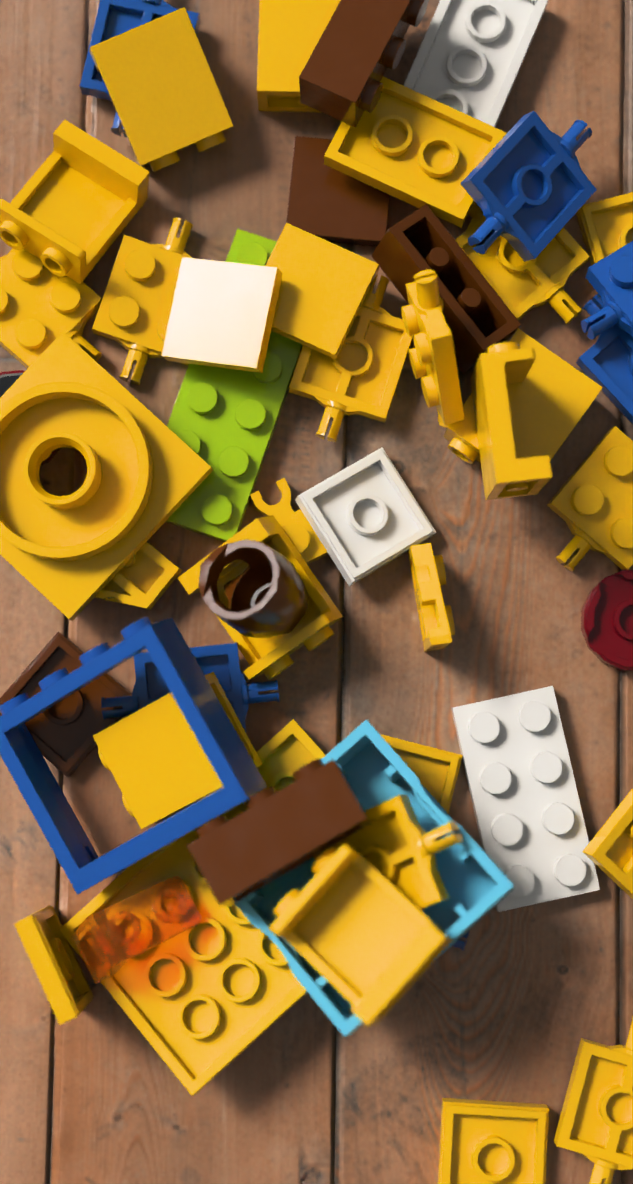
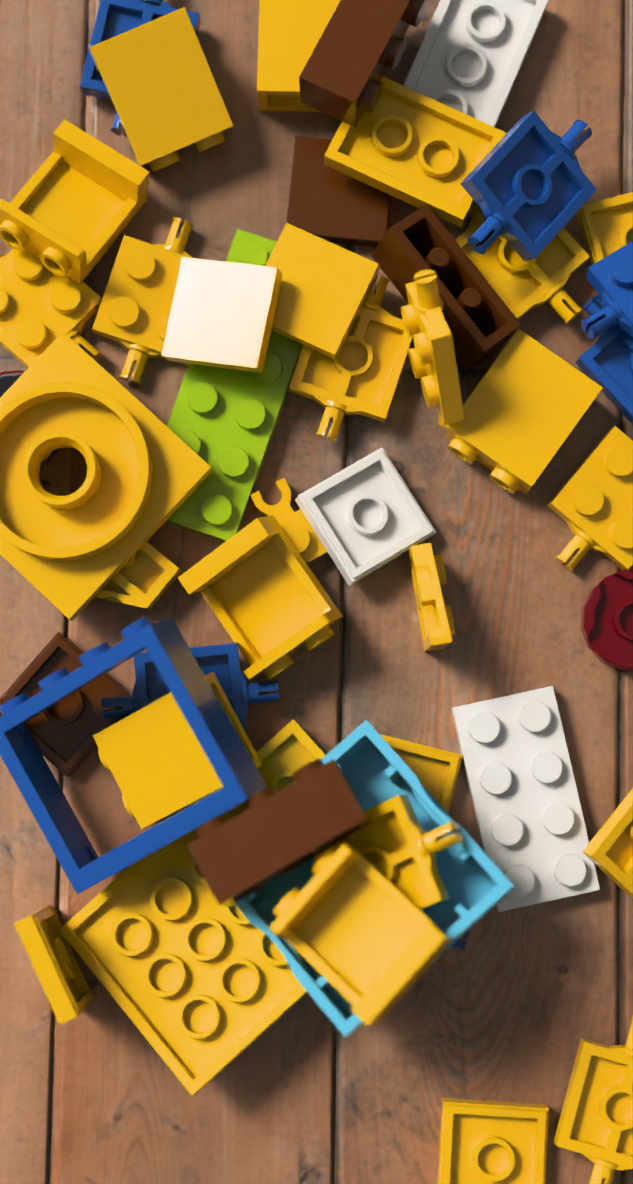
clear orange bracket [72,876,202,984] -> none
reddish brown piece [198,539,308,638] -> none
yellow panel [470,342,552,500] -> none

